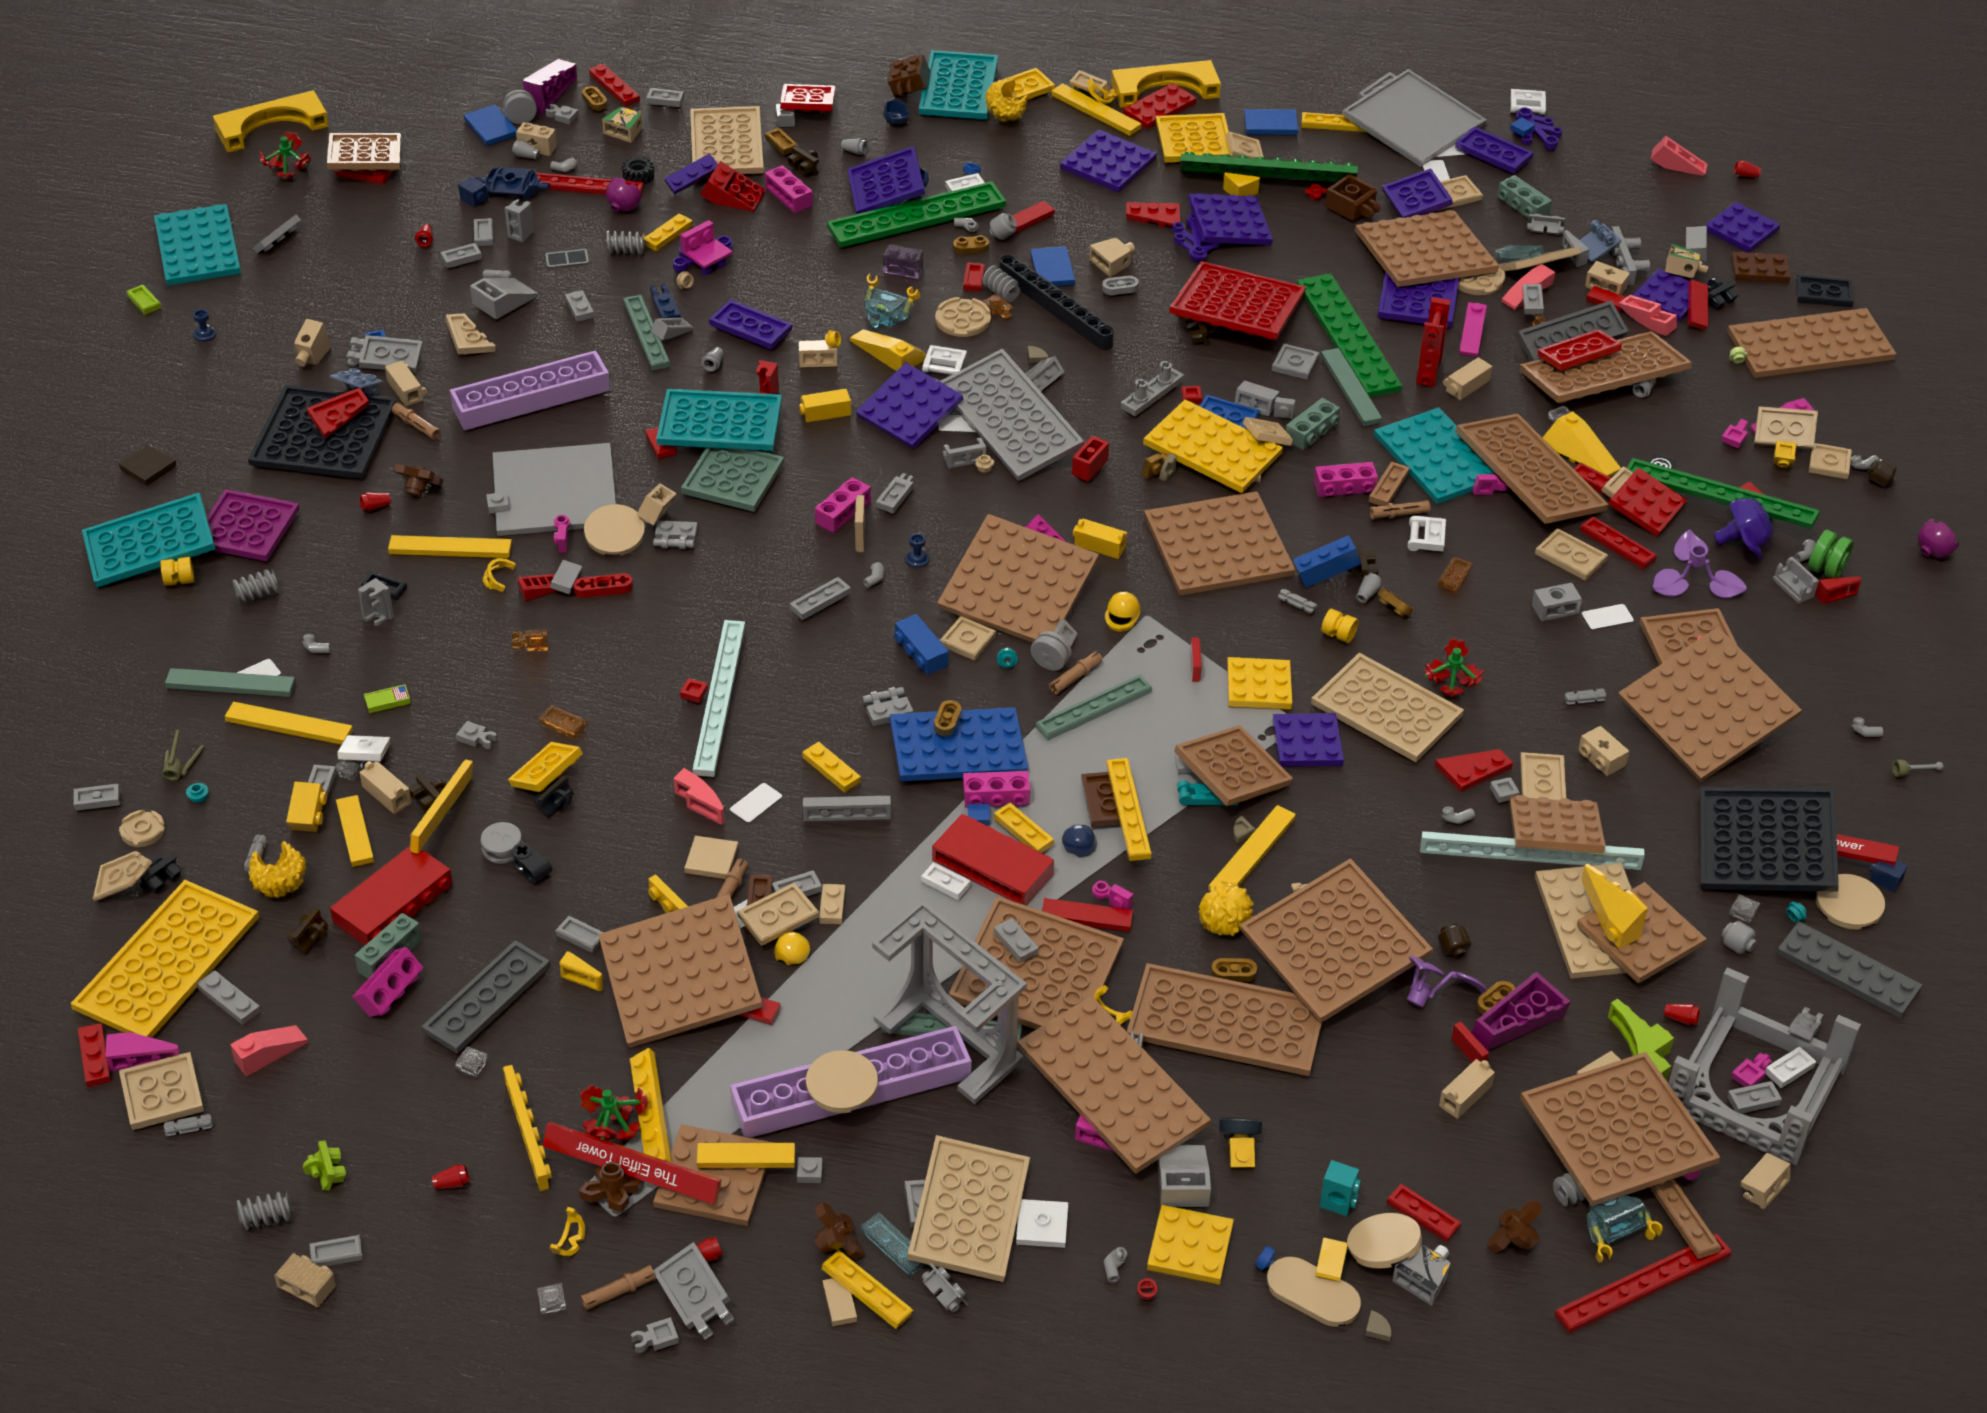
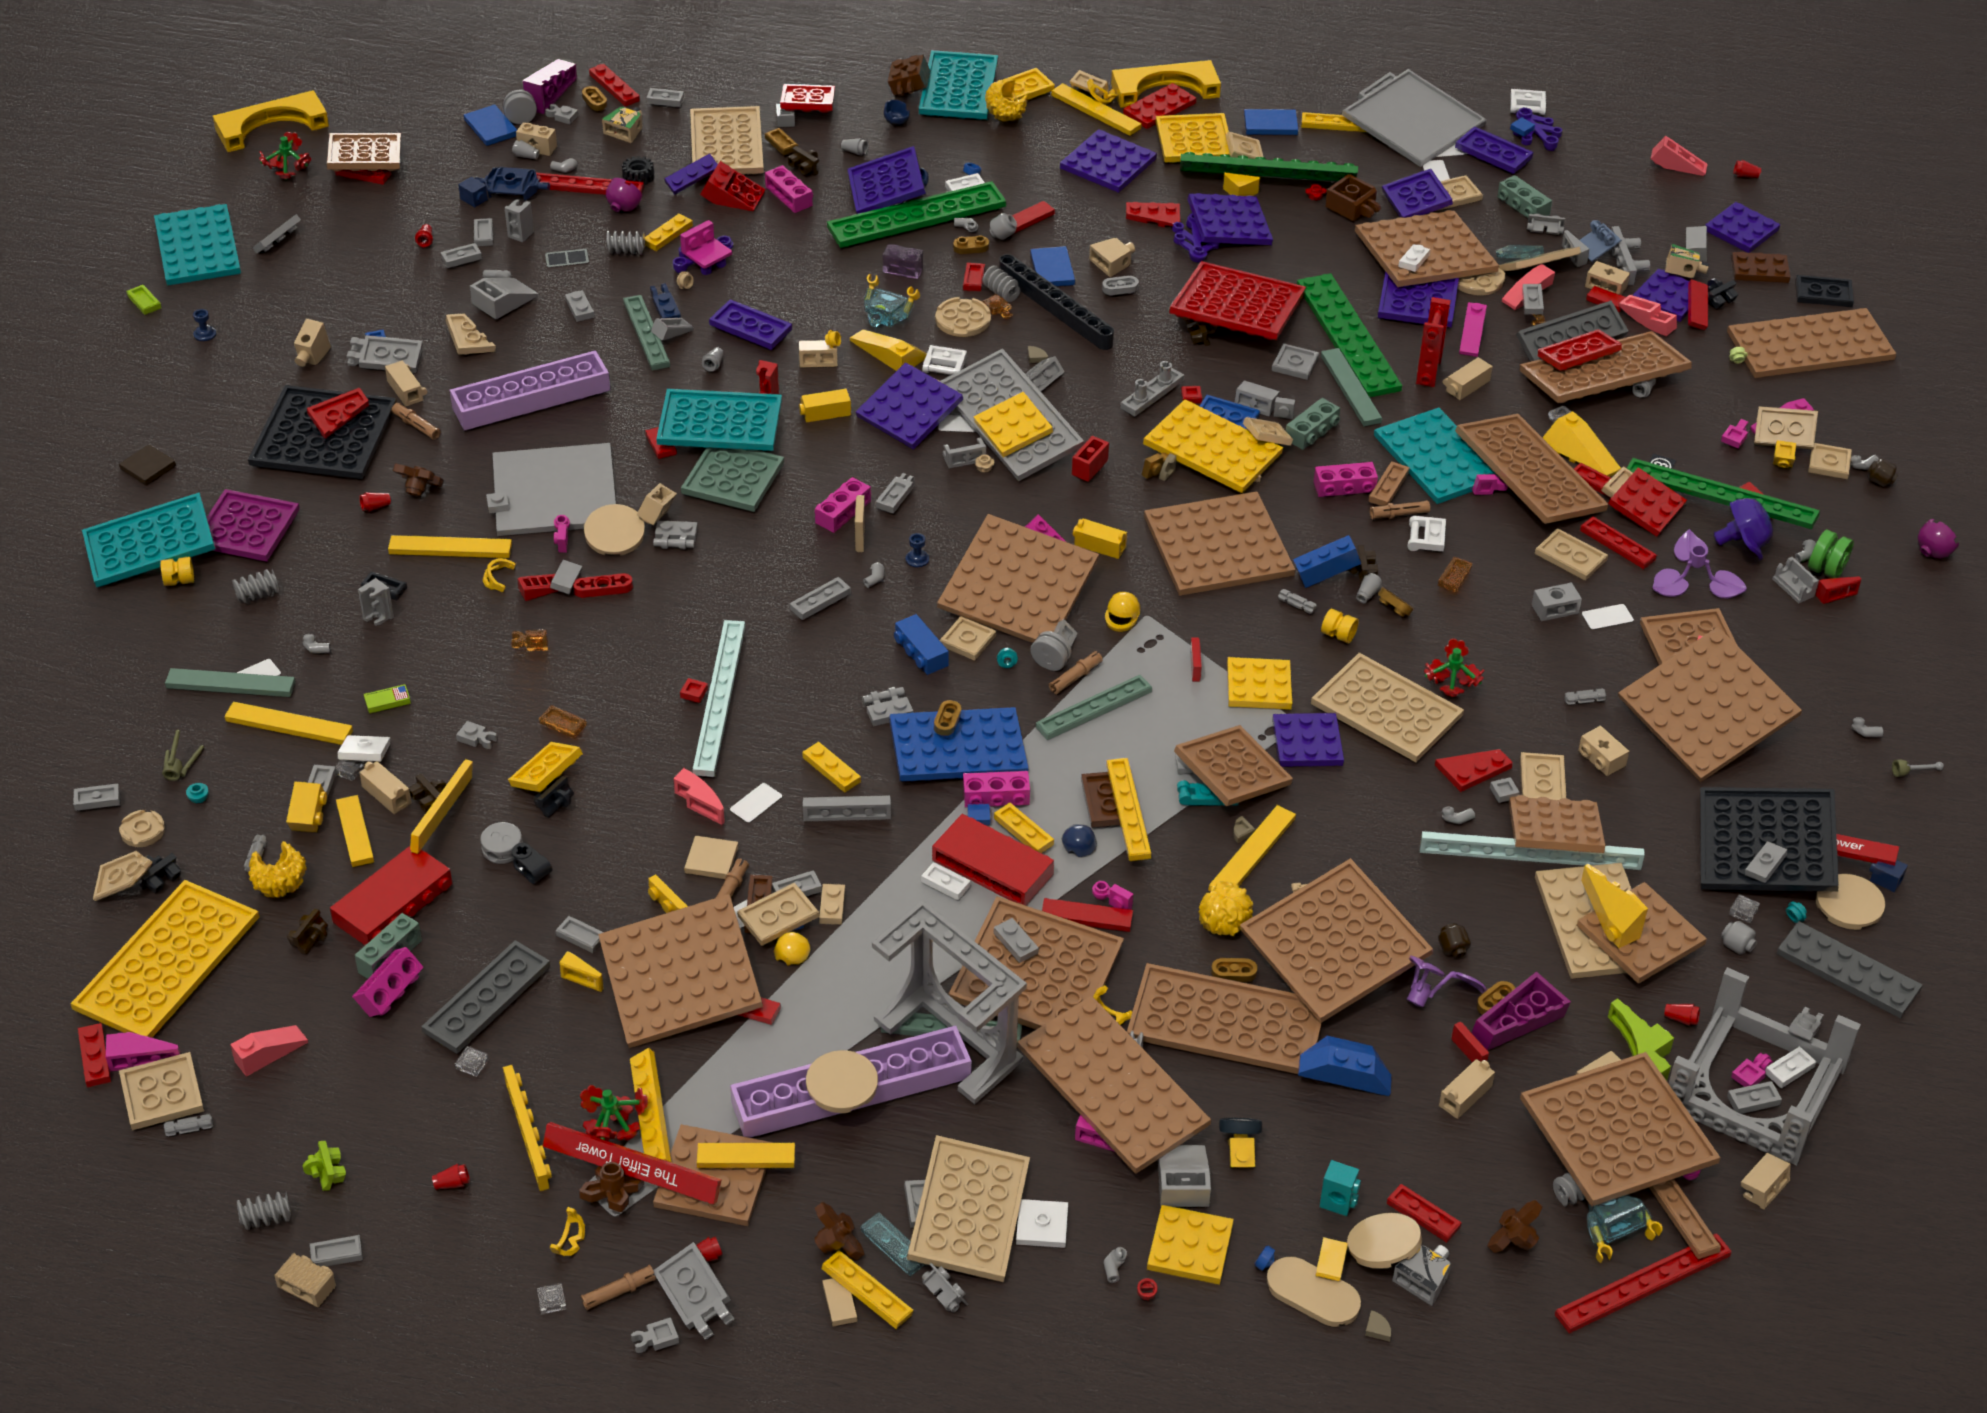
light grey plate [197,970,261,1025] -> none
sand blue hinge [330,368,383,395] -> none
light grey plate [797,1157,823,1183] -> none
none -> yellow plate [973,392,1053,458]
none -> blue wedge [1298,1036,1392,1096]
none -> white plate [1398,244,1430,272]
none -> light grey plate [1745,841,1787,883]

